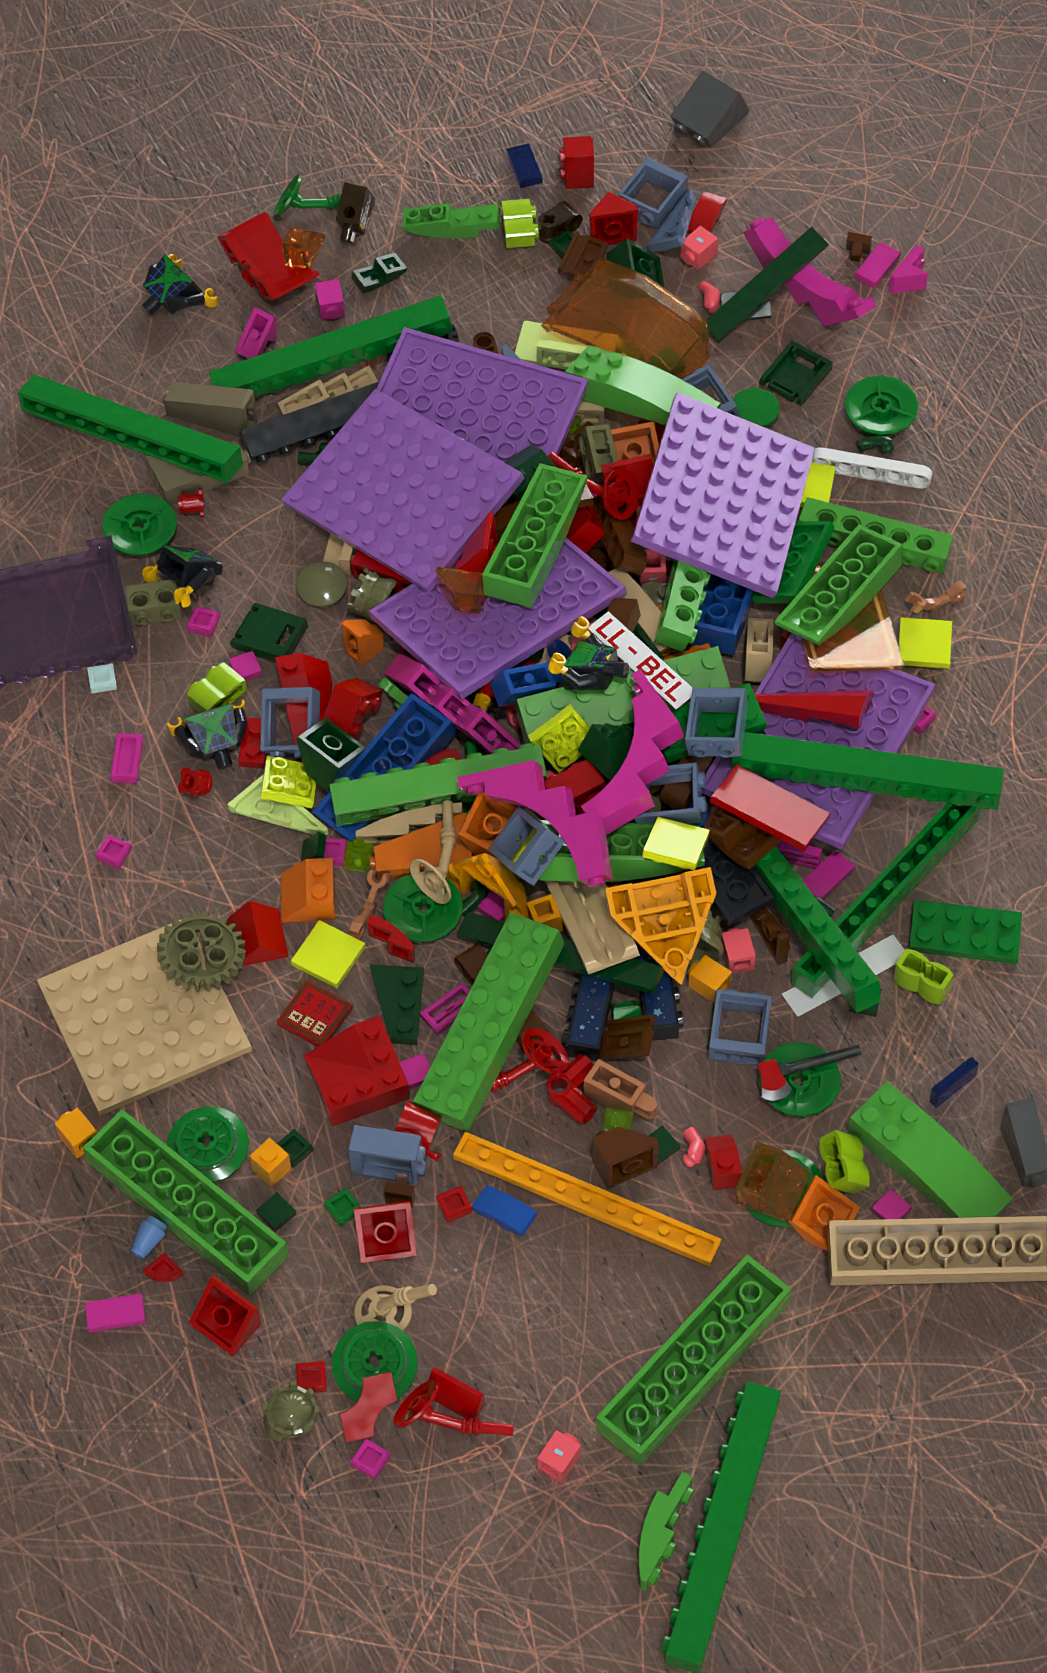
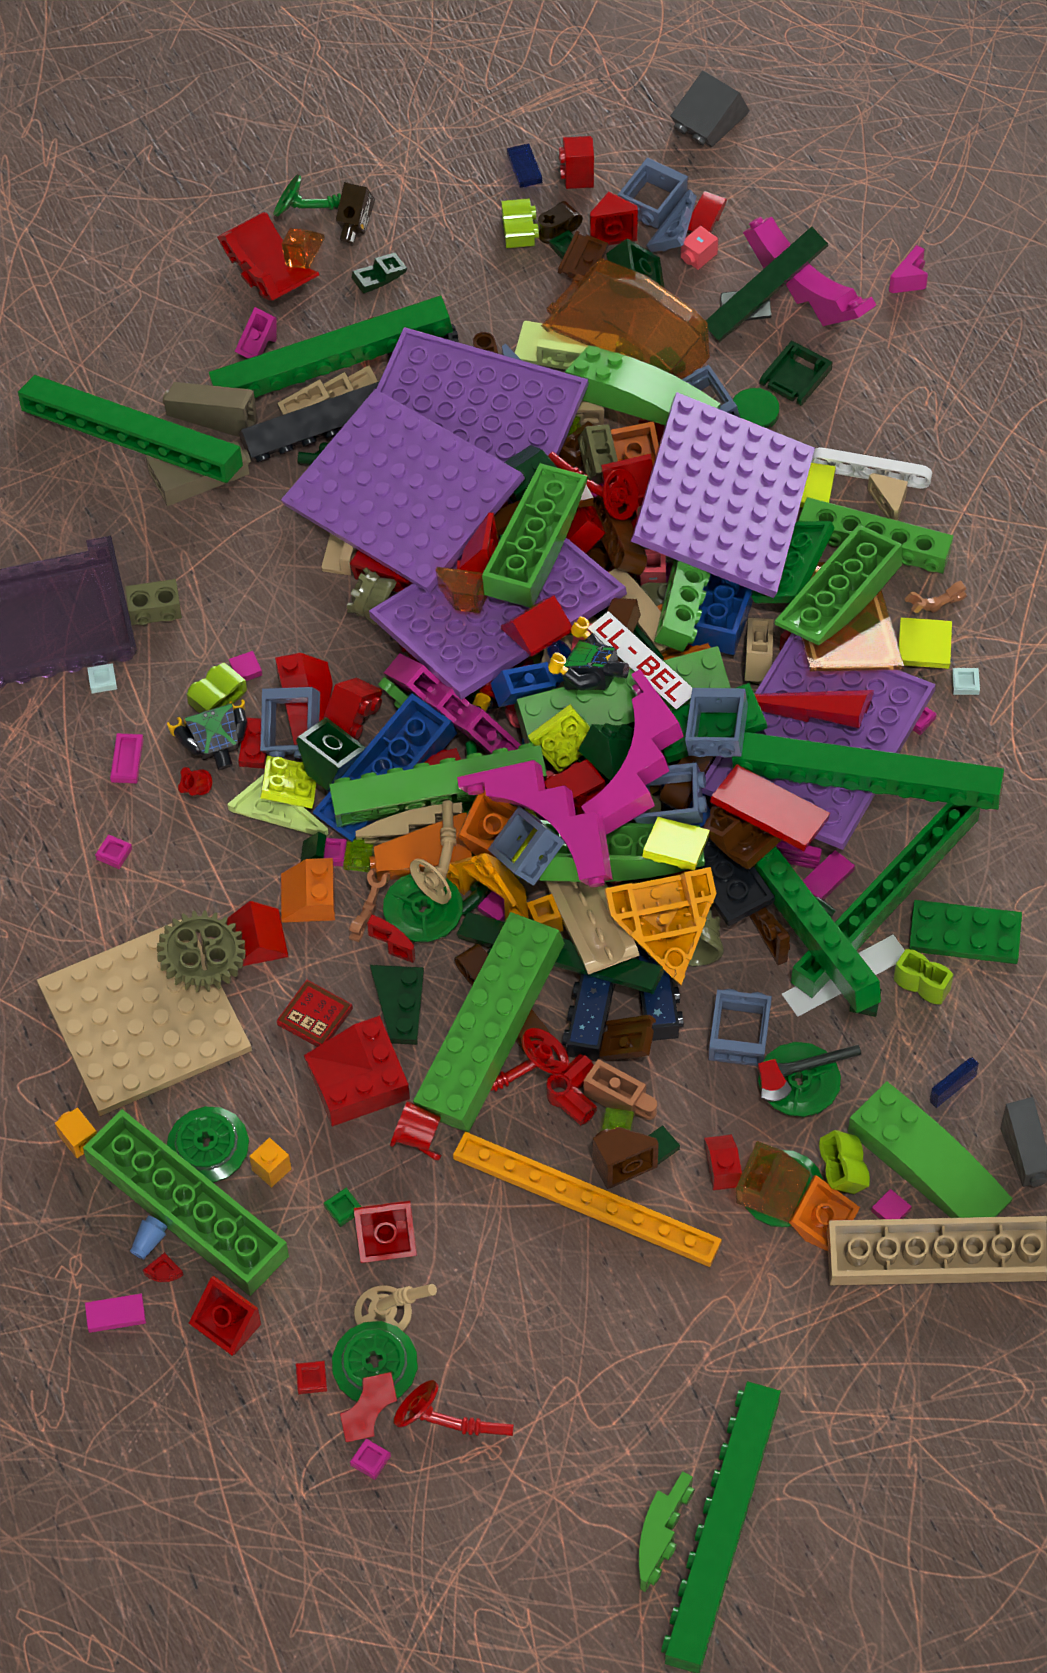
green piece [102,493,177,556] -> none
black torso [142,254,218,315] -> none
black torso [142,545,223,608] -> none
red brick [178,488,205,518] -> none
dark pink tile [187,606,220,638] -> none
dark green container [230,603,308,662] -> none
dark green tile [256,1192,296,1232] -> none
olive hair [263,1381,319,1443] -> none
dark green tile [277,1129,314,1168] -> none
neon yellow tile [291,920,366,989] -> none
olive dish [296,561,348,610] -> none
dark pink brick [315,279,345,321] -> none
orange slope [341,619,384,667] -> none
sand blue window [348,1125,427,1185] -> none
reddish brown tile [384,1172,415,1208] -> none
dark pink tile [400,1053,430,1090] -> none
bright green slope [402,203,500,238] -> none
dark pink tile [420,982,470,1036] -> none
red slope [425,1367,485,1421] -> none
red tile [436,1185,473,1223] -> none
blue slope [471,1185,538,1236] -> none
coral brick [537,1430,581,1483] -> none
bright green brick [596,1254,792,1467] -> none
green tile [611,1000,641,1019] -> none
coral arm [682,1127,706,1167] -> none
light orange brick [688,955,732,1004] -> none
coral arm [699,281,720,314] -> none
coral brick [721,928,756,973] -> none
green piece [844,375,919,436] -> none
reddish brown tile [846,232,872,262] -> none
dark pink tile [855,242,901,288] -> none
dark green arm [856,435,894,453] -> none
none -> red slope [500,595,572,657]
none -> tan slope [867,473,908,521]
none -> light aqua tile [952,668,980,695]

